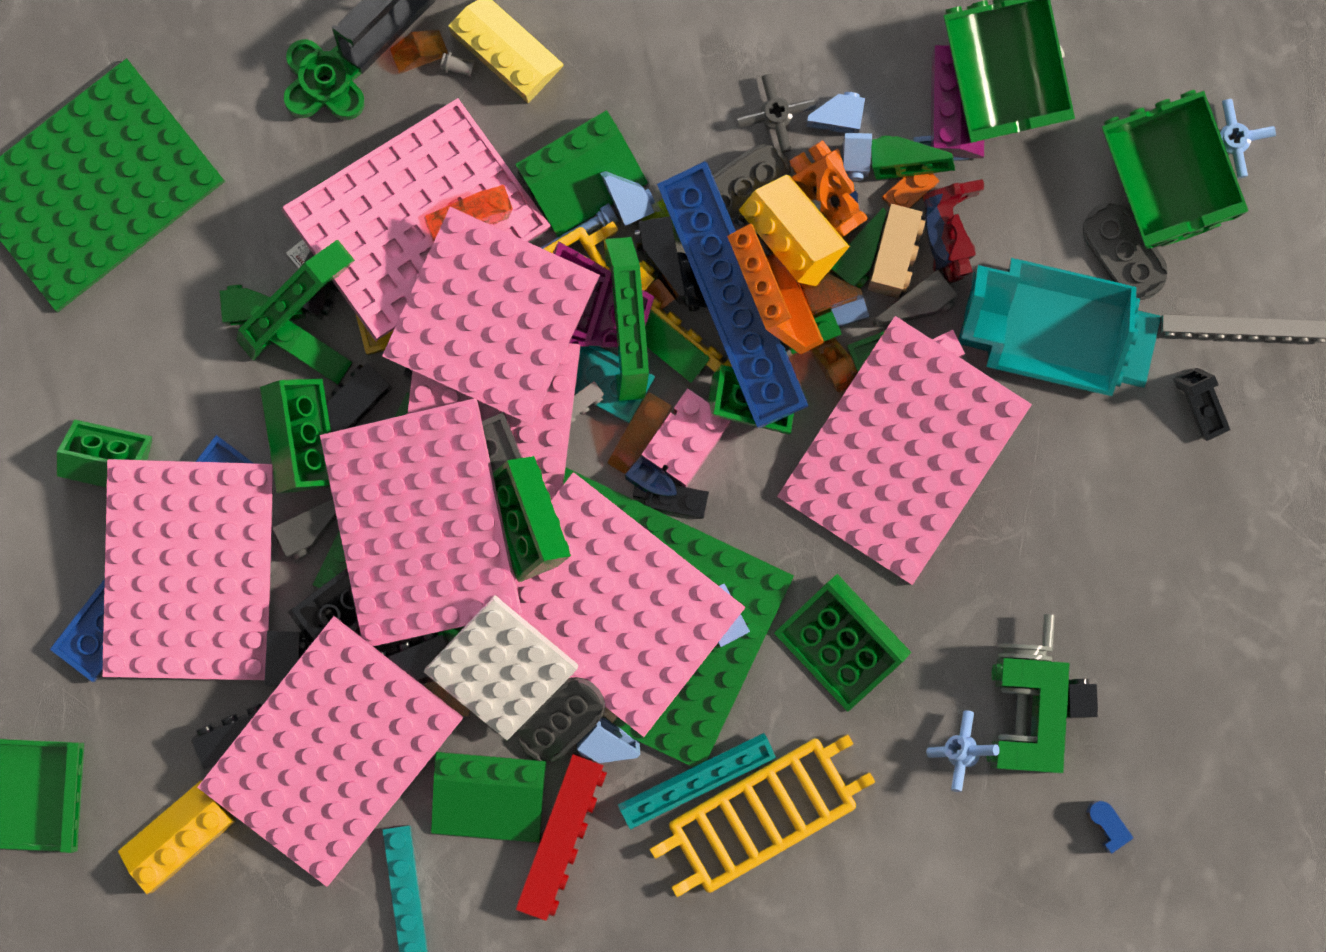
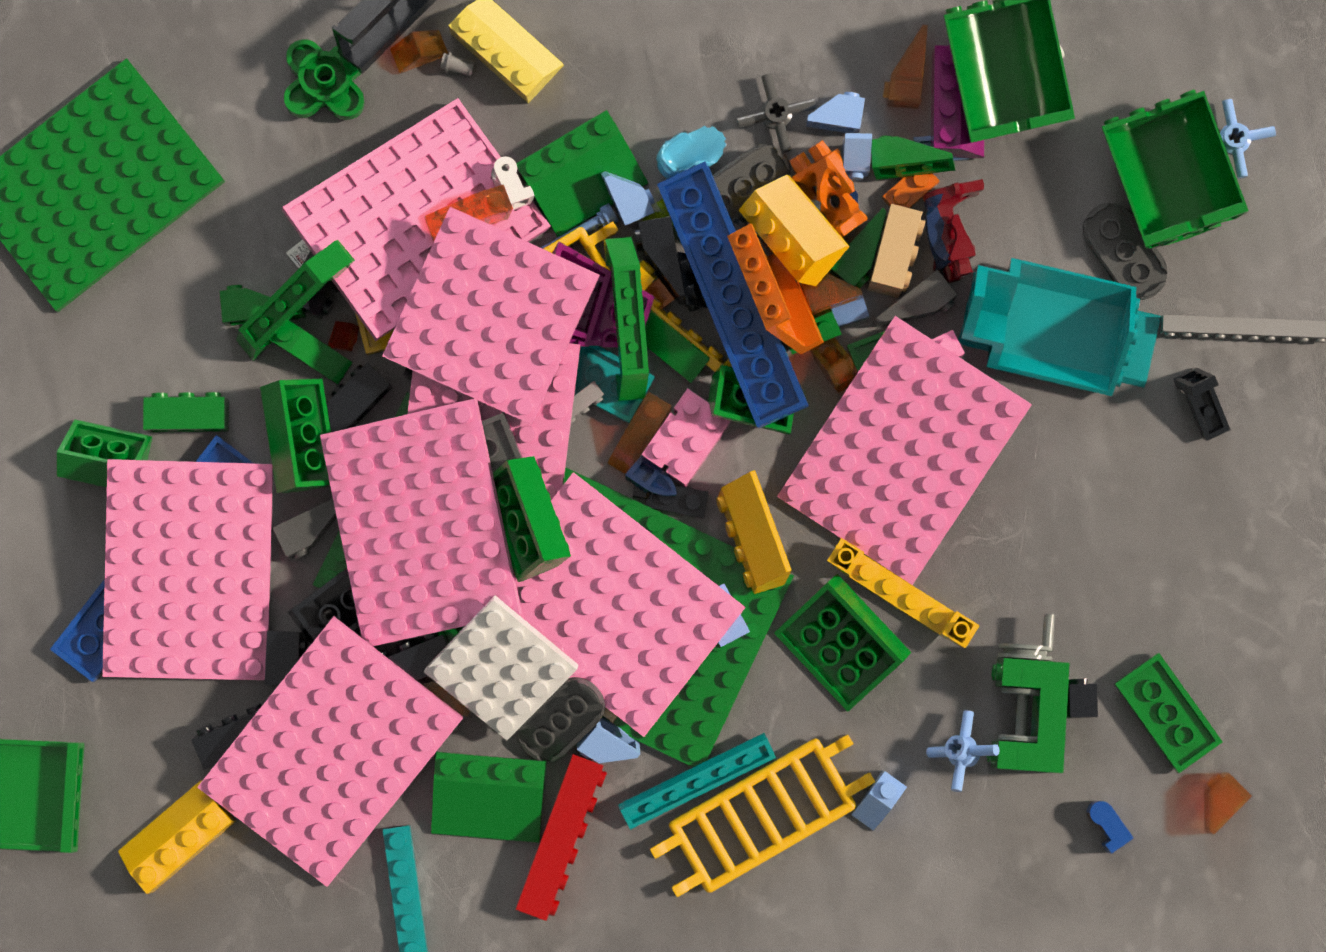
none -> green brick [143,392,229,433]
none -> clear red plate [328,321,360,352]
none -> white leg [491,156,535,212]
none -> medium azure hair [656,126,727,179]
none -> yellow slope [716,470,792,594]
none -> yellow slope [827,538,980,649]
none -> light blue slope [851,771,907,831]
none -> clear orange slope [883,25,928,109]
none -> green plate [1114,653,1223,773]
none -> clear orange slope [1204,772,1252,835]

